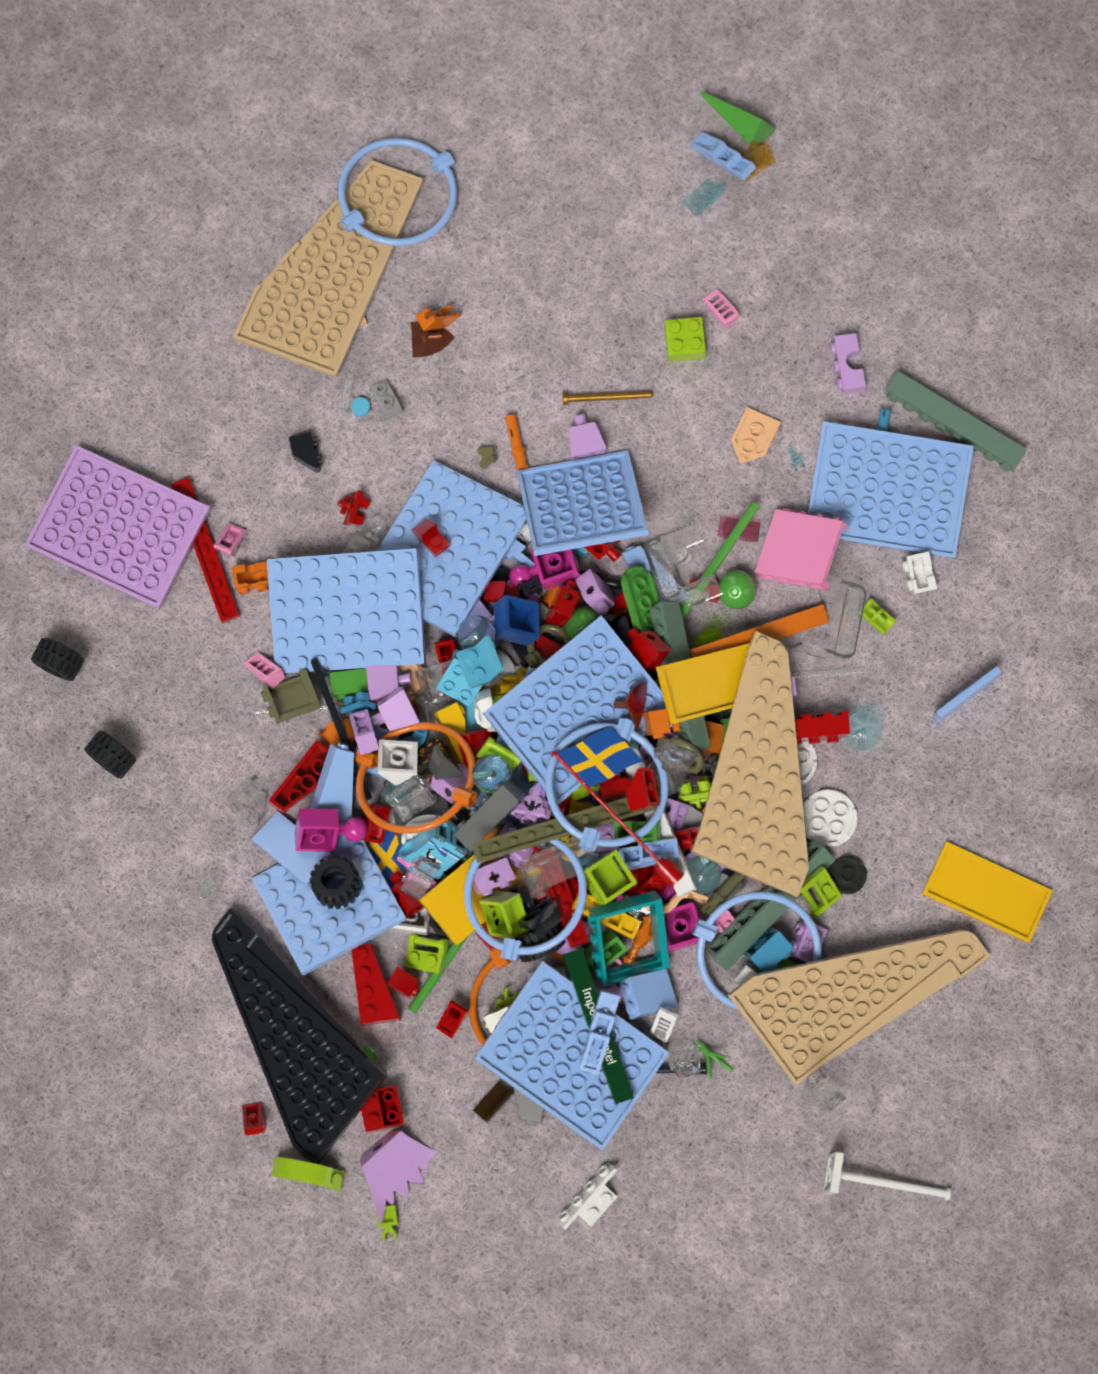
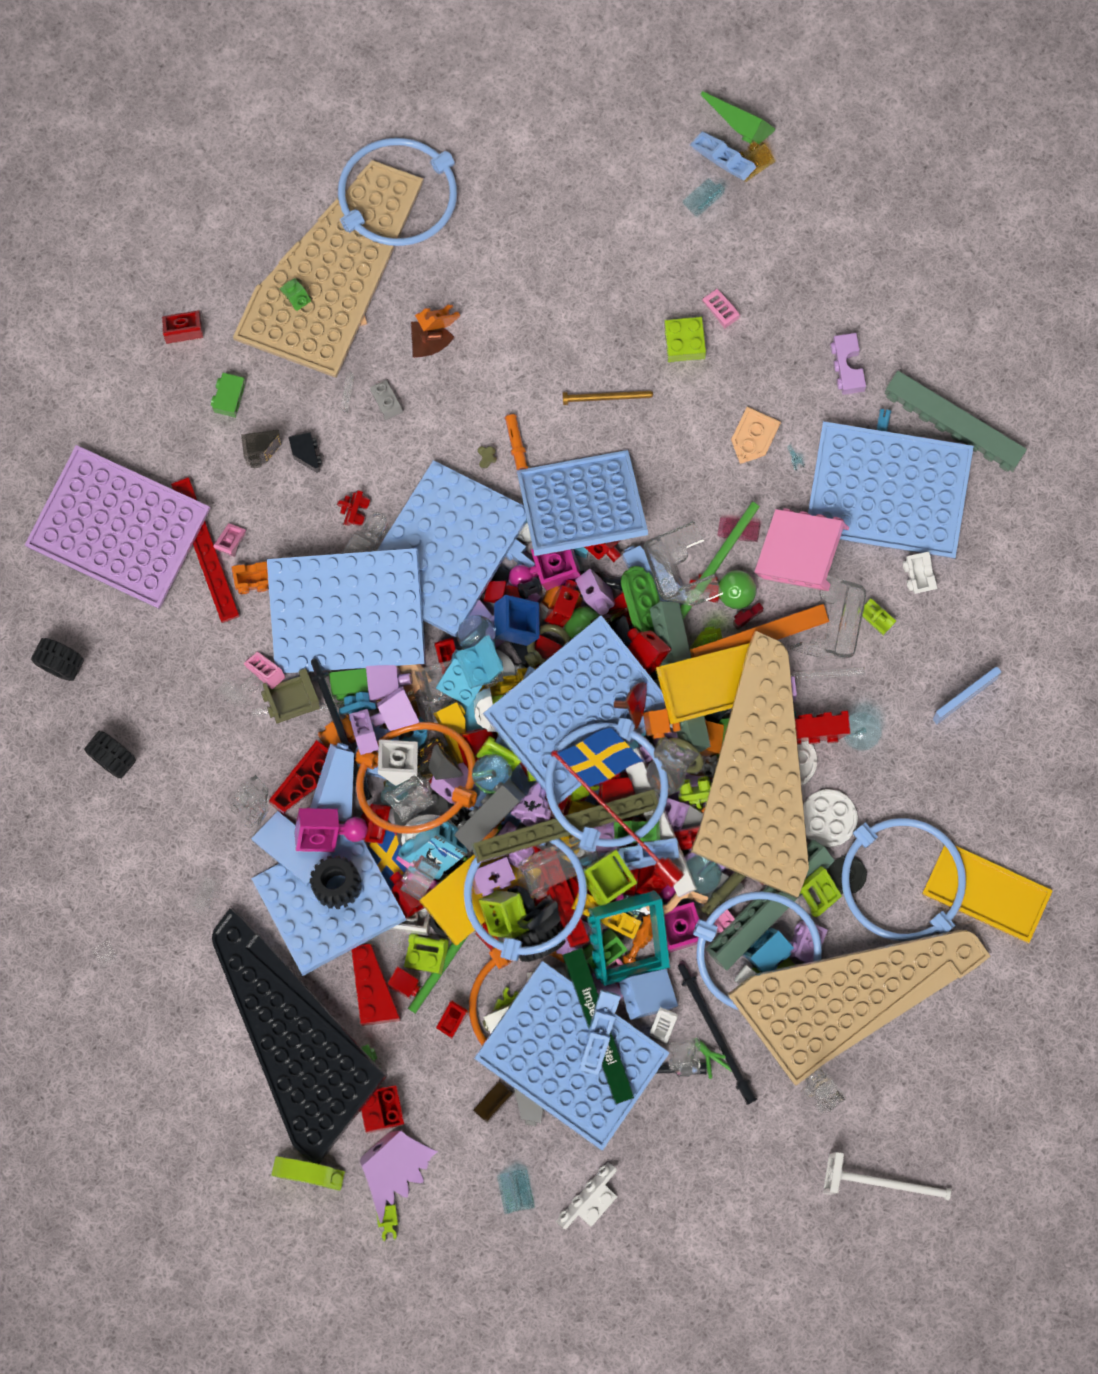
red slope [242,1102,266,1136] -> none
medium azure tile [351,397,370,417] -> none
red slope [411,518,450,558] -> none
lavender torso [569,414,606,460] -> none
red slope [626,767,660,811] -> none
none -> red slope [162,310,203,344]
none -> bright green brick [211,373,246,418]
none -> clear smoke slope [241,430,282,468]
none -> bright green bracket [279,278,311,311]
none -> clear light blue panel [497,1169,535,1214]
none -> black bar [678,963,758,1105]
none -> dark red plate [733,602,764,630]
none -> light blue piece [842,818,966,941]

